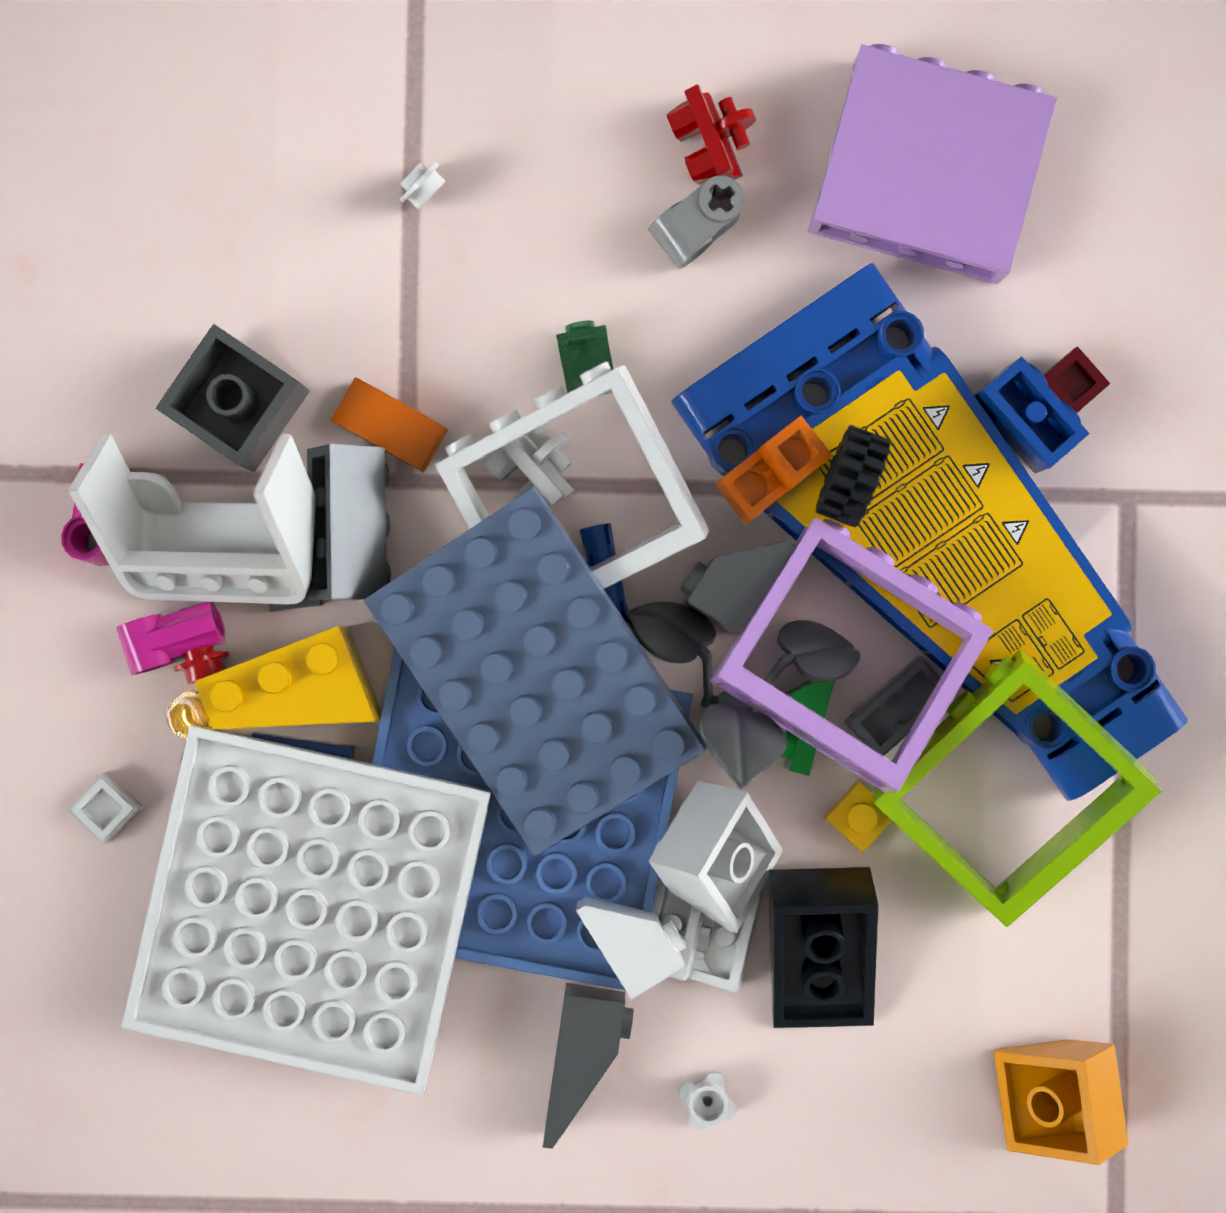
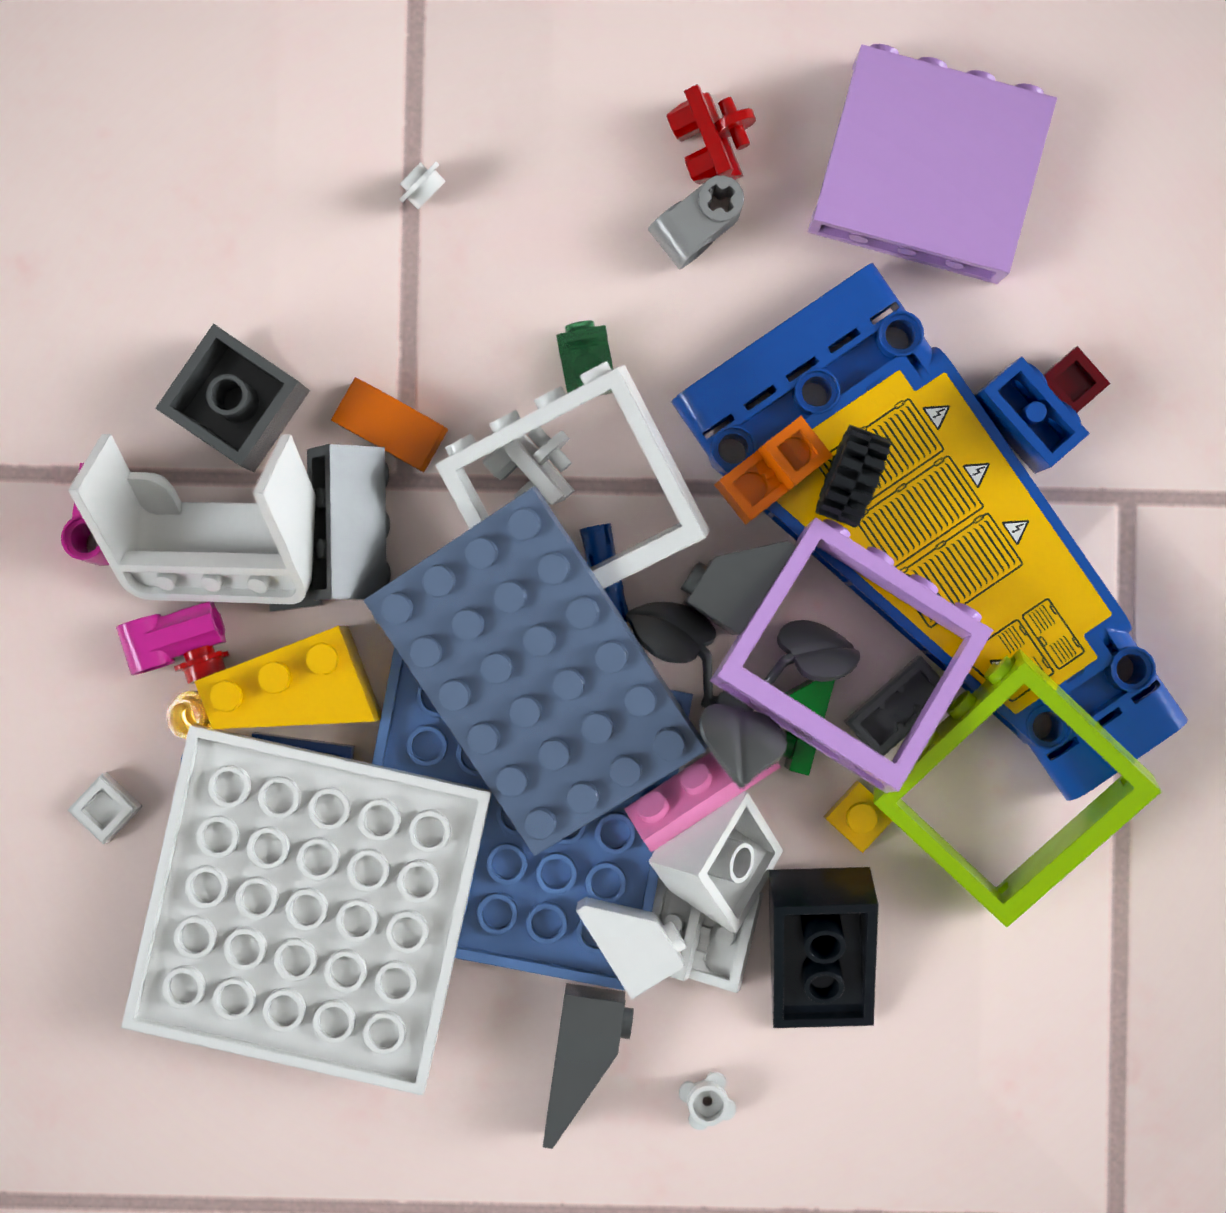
light orange slope [994,1039,1128,1165] -> none
none -> bright pink plate [624,752,781,852]

